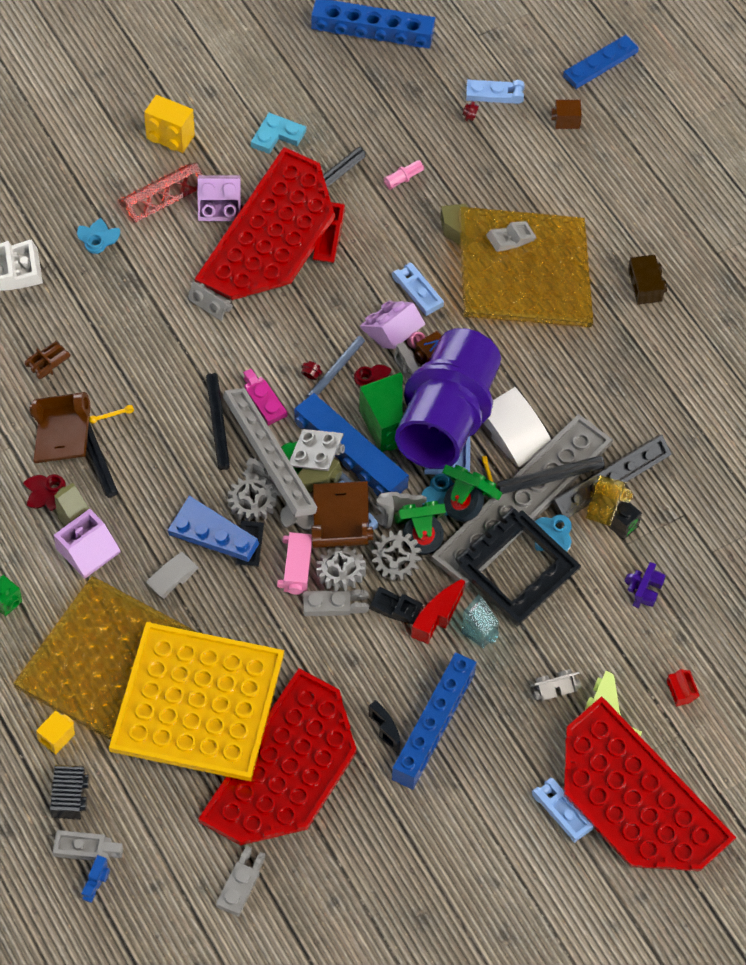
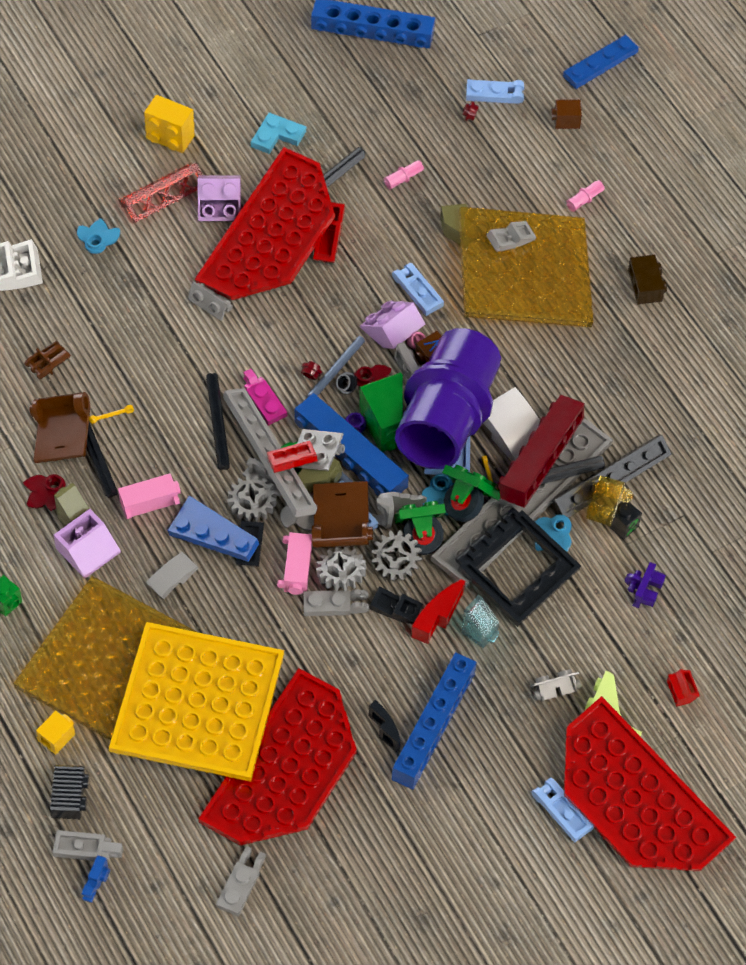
none -> bright pink brick [118,473,181,519]
none -> red plate [267,440,318,473]
none -> black plate [336,372,357,394]
none -> dark purple plate [345,412,366,433]
none -> dark red brick [498,394,585,508]
none -> bright pink axle [566,180,605,212]

